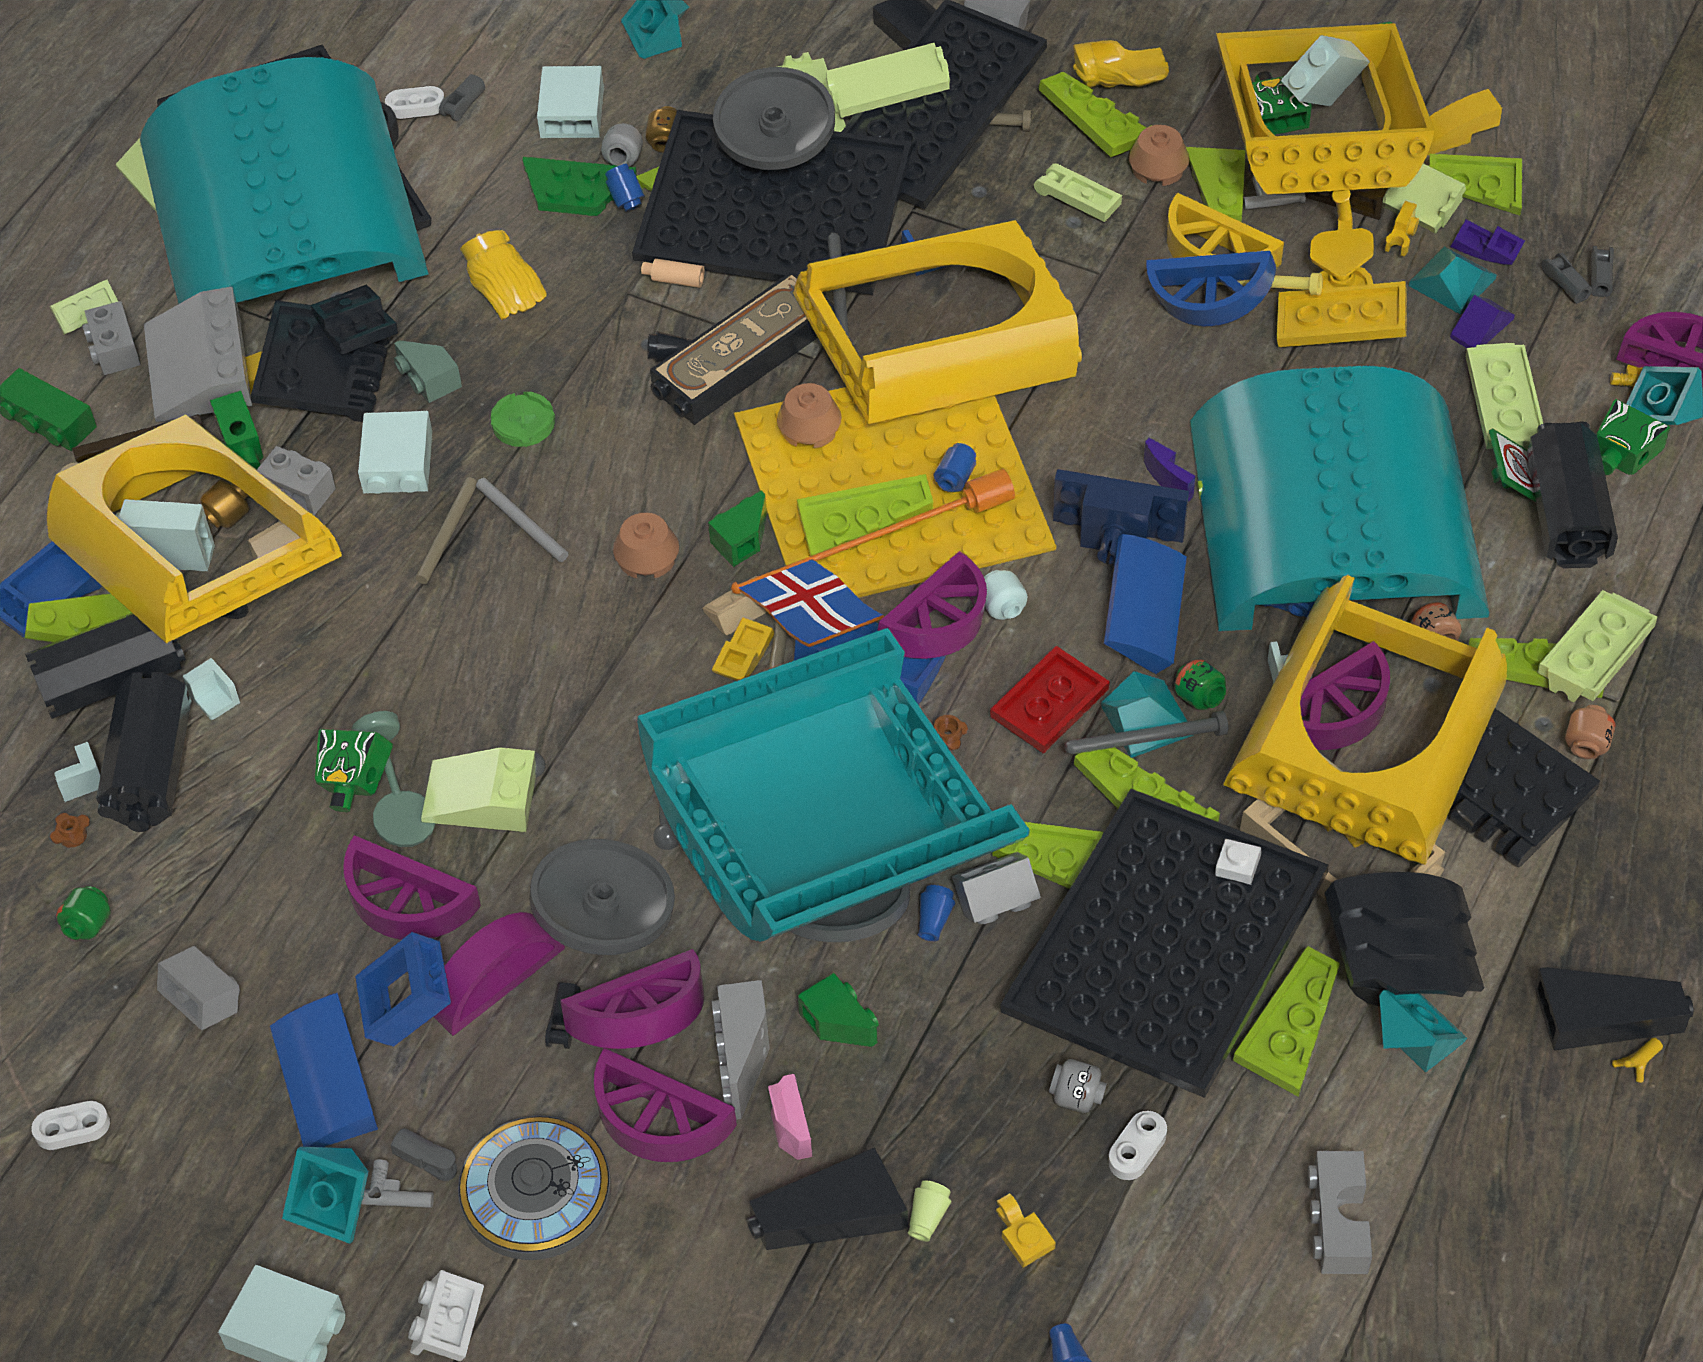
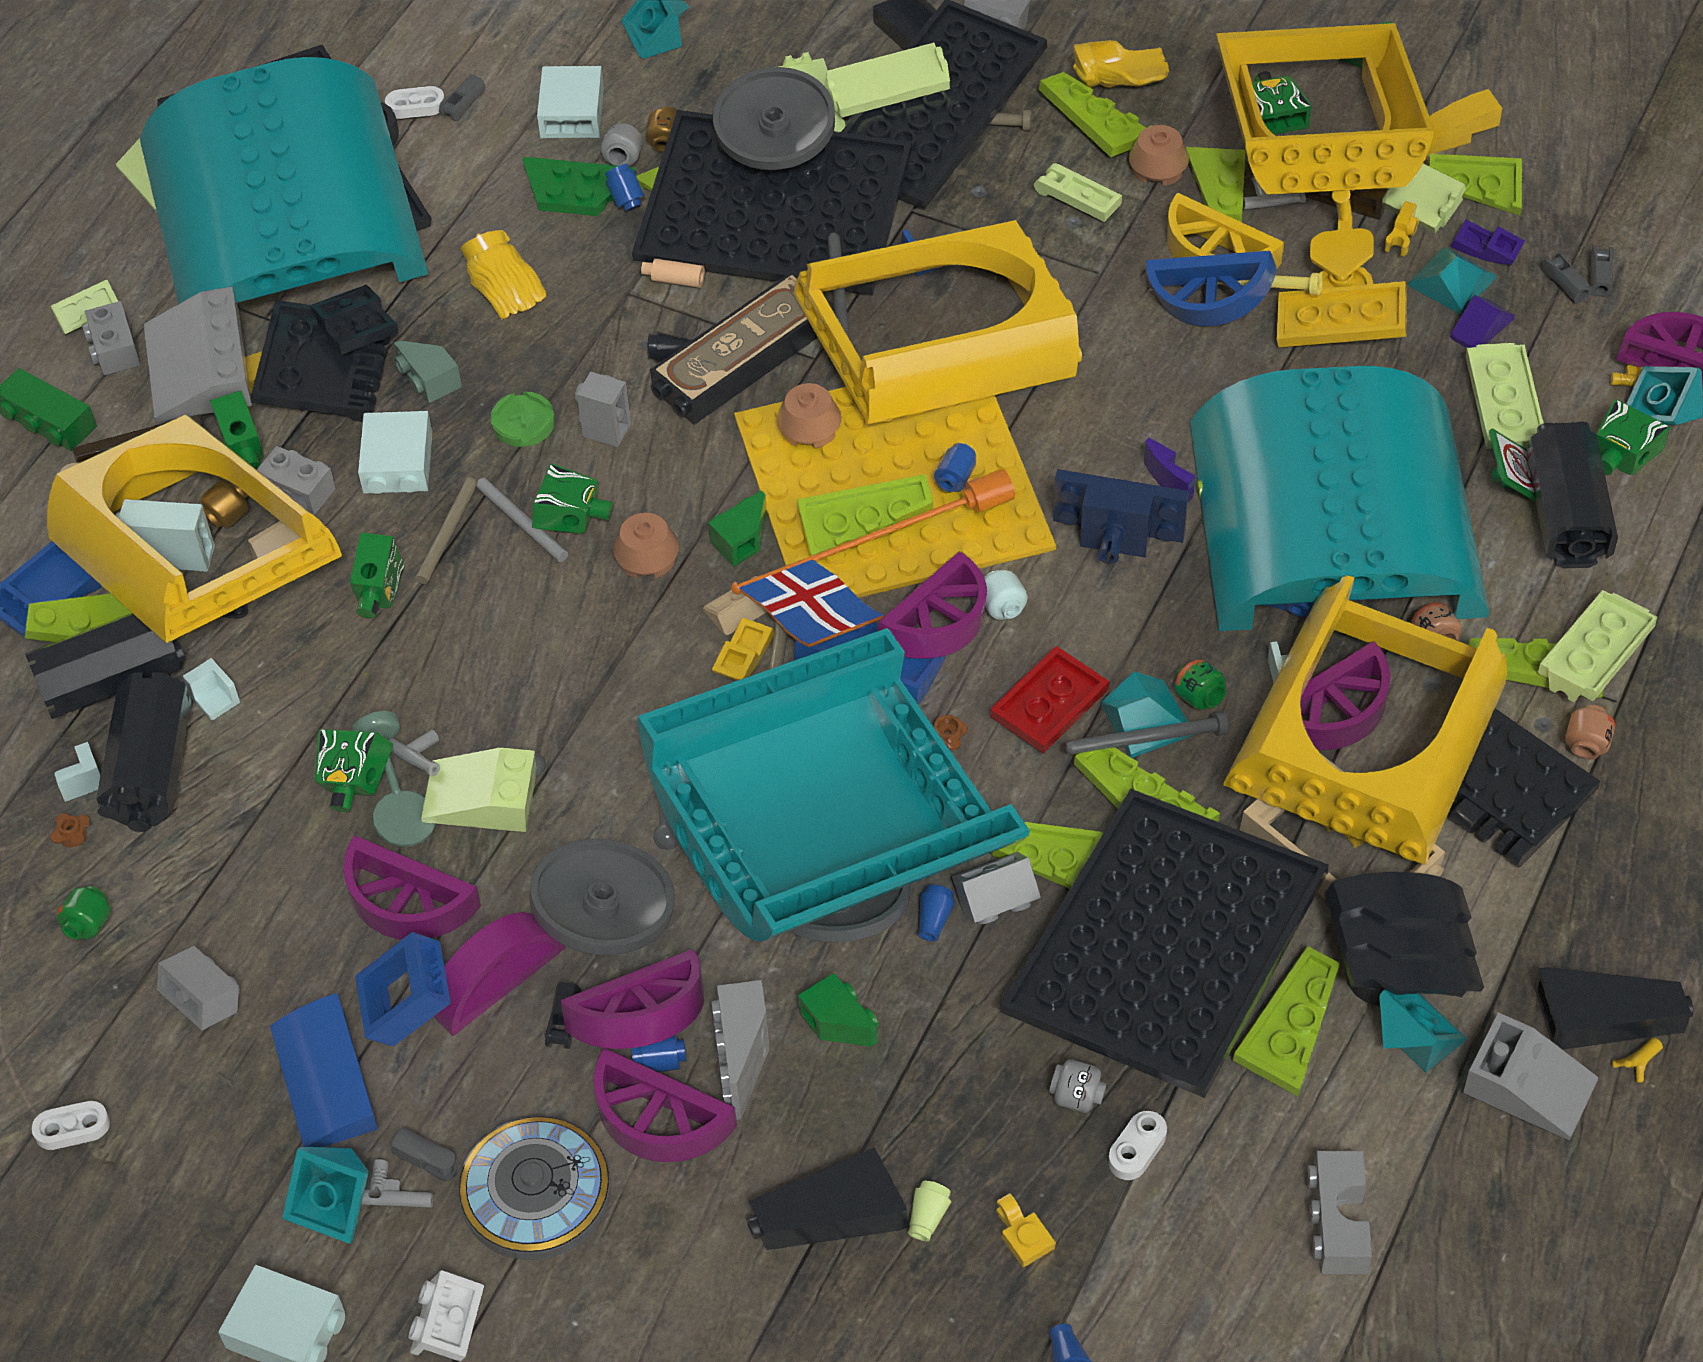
bright pink slope [768,1074,812,1160] -> none
blue slope [1104,534,1187,674] -> none
white plate [1216,839,1261,884] -> none
light aqua brick [1281,35,1370,106] -> none
none -> green torso [350,532,405,619]
none -> light grey piece [389,730,440,776]
none -> green torso [532,464,614,534]
none -> light grey brick [575,372,631,447]
none -> blue brick [632,1035,686,1072]
none -> light grey slope [1463,1012,1599,1141]

